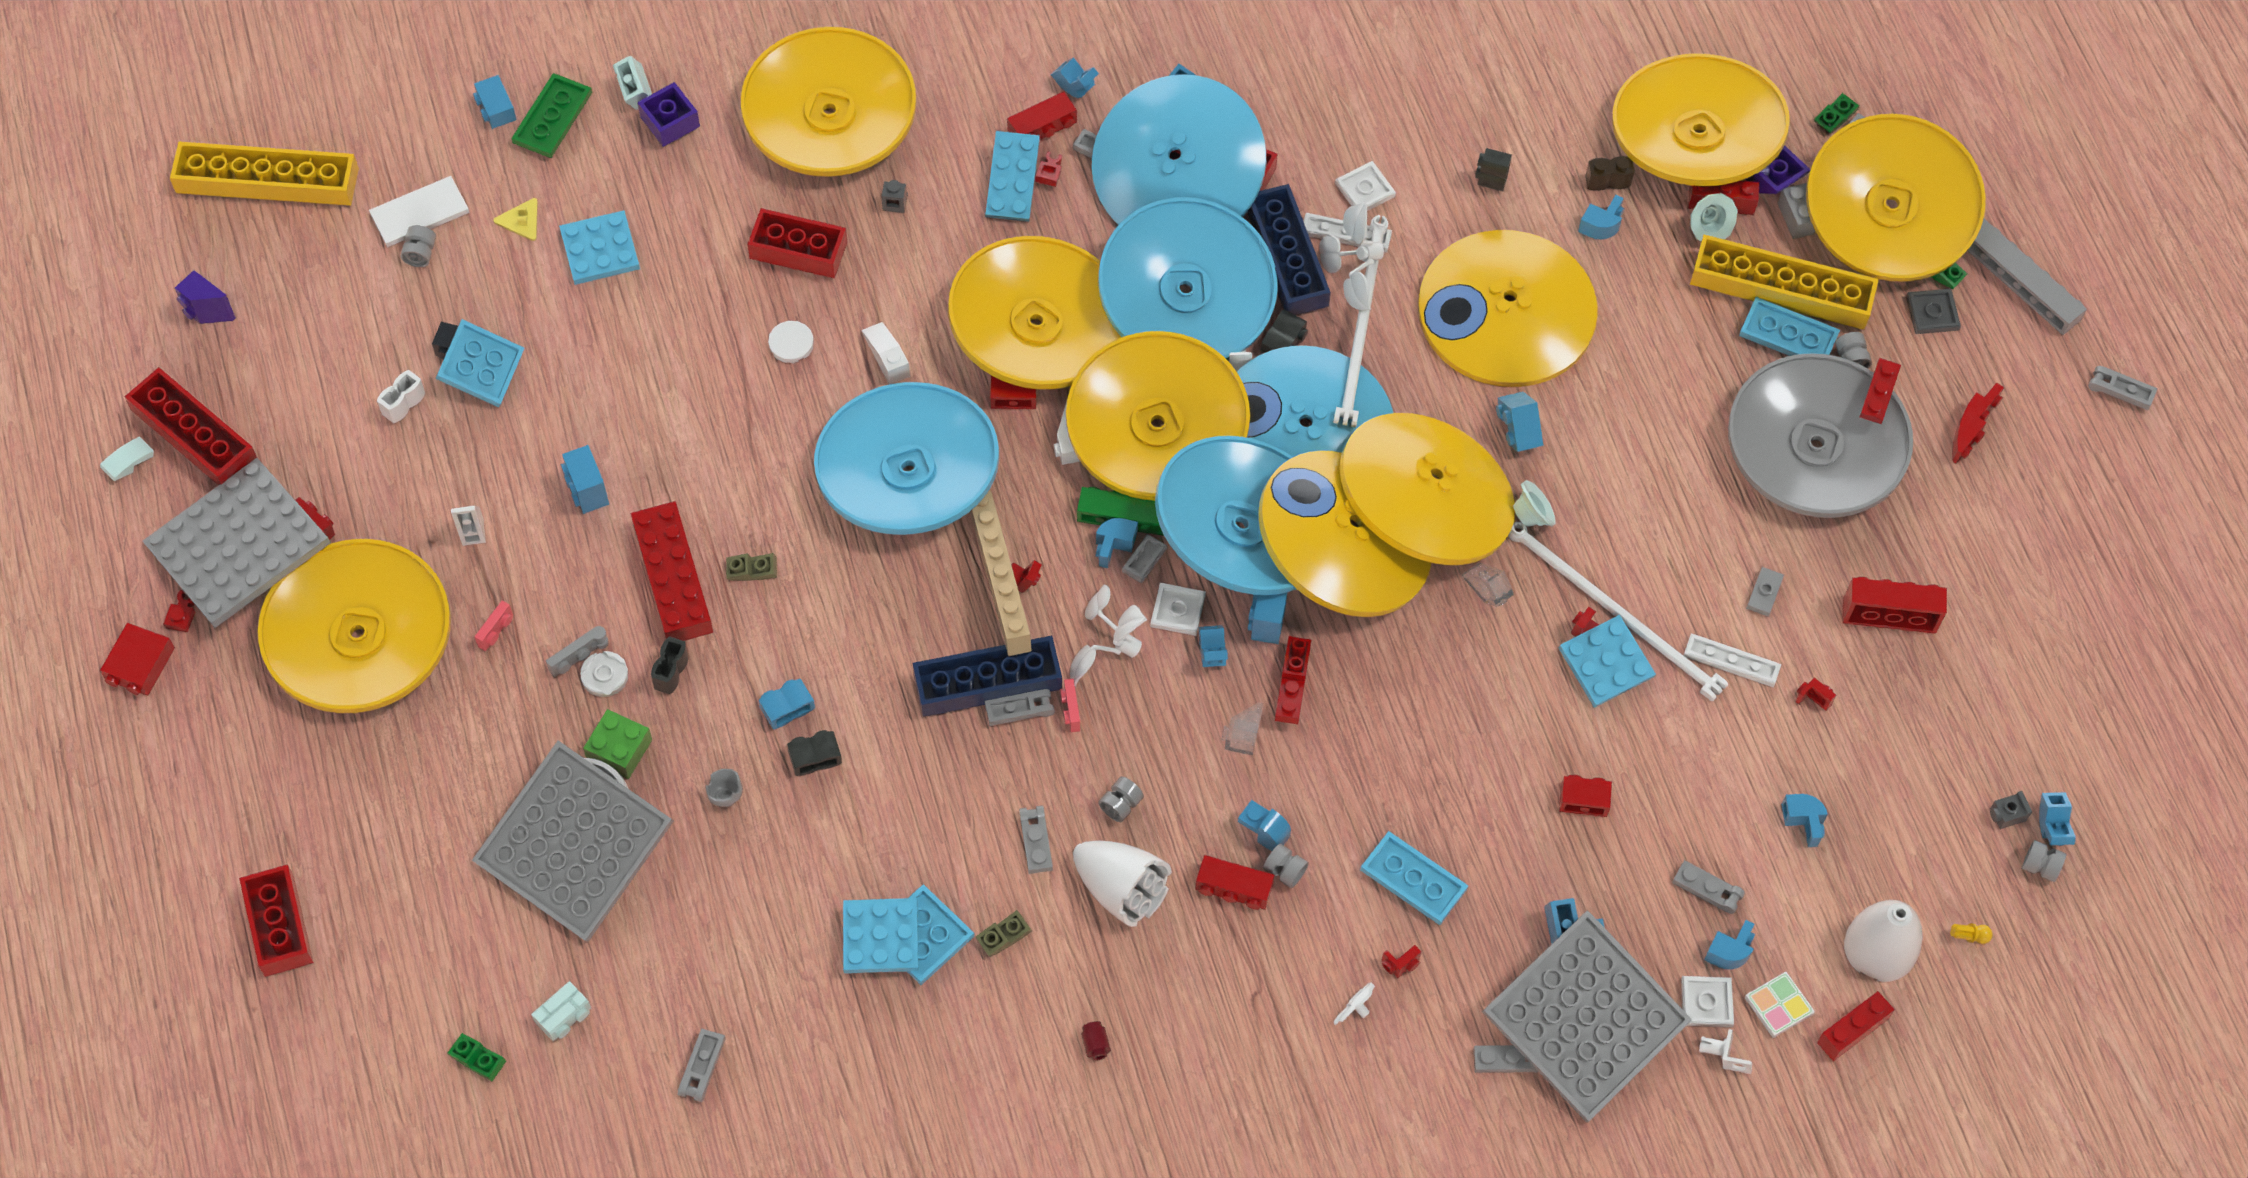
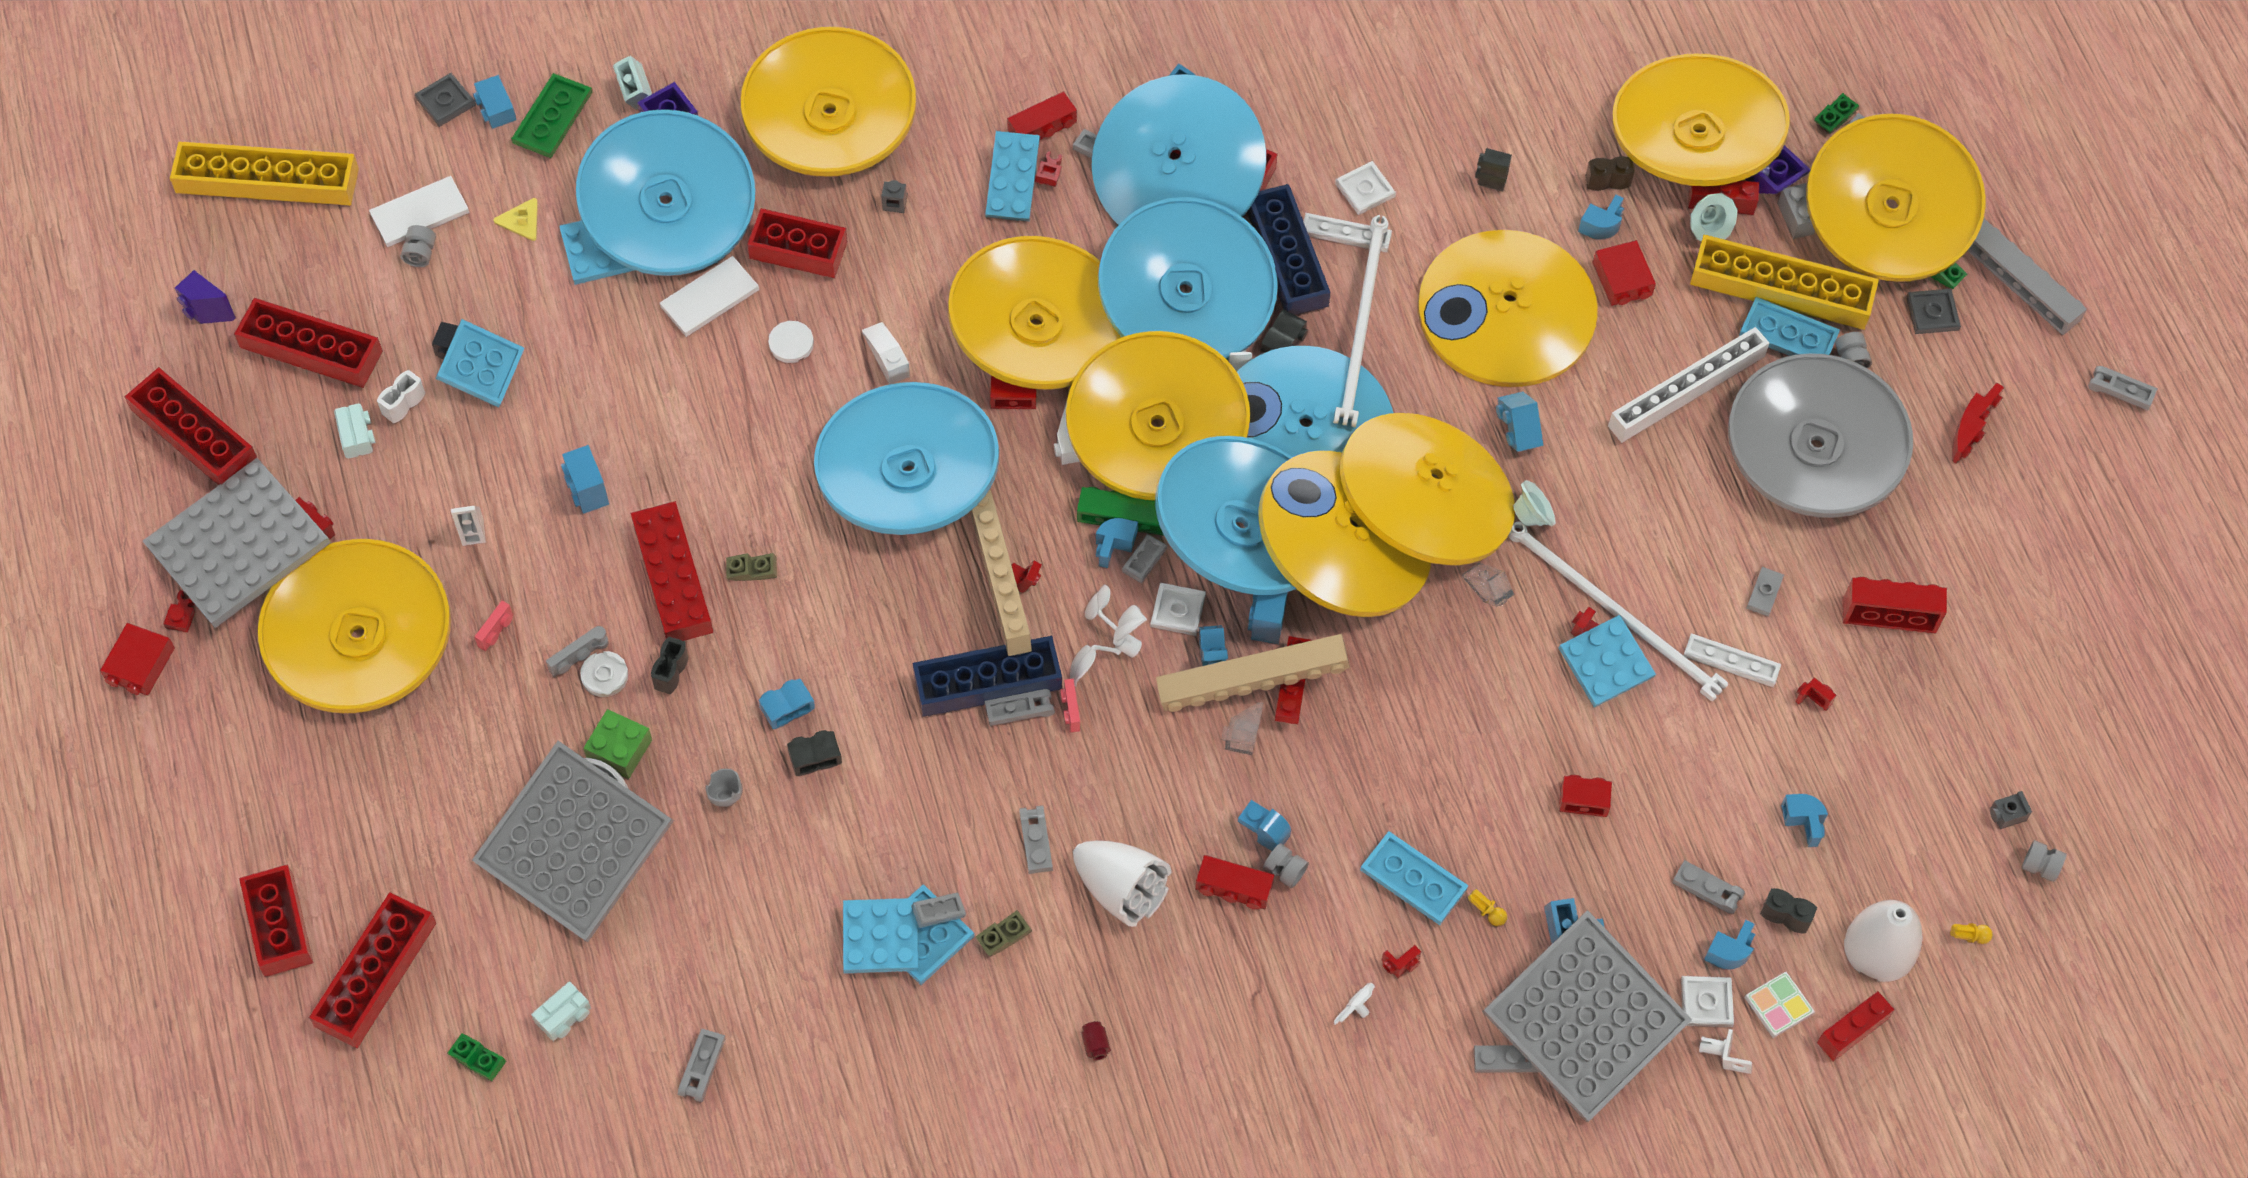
light aqua slope [100,436,154,481] -> none
dark azure brick [1051,57,1099,98] -> none
light grey wheel [1098,776,1144,823] -> none
white plant [1319,202,1384,311] -> none
red plate [1859,358,1901,424] -> none
dark azure brick [2039,792,2076,846] -> none
none -> red brick [234,298,383,388]
none -> red brick [309,892,437,1049]
none -> light aqua brick [334,403,376,459]
none -> dark grey tile [414,73,476,127]
none -> medium azure dish [576,110,755,276]
none -> white tile [660,256,759,337]
none -> light grey plate [911,892,966,928]
none -> tan brick [1156,634,1350,712]
none -> yellow axle [1468,889,1508,927]
none -> red brick [1592,240,1656,306]
none -> white brick [1608,327,1769,443]
none -> pearl dark grey brick [1760,888,1817,933]

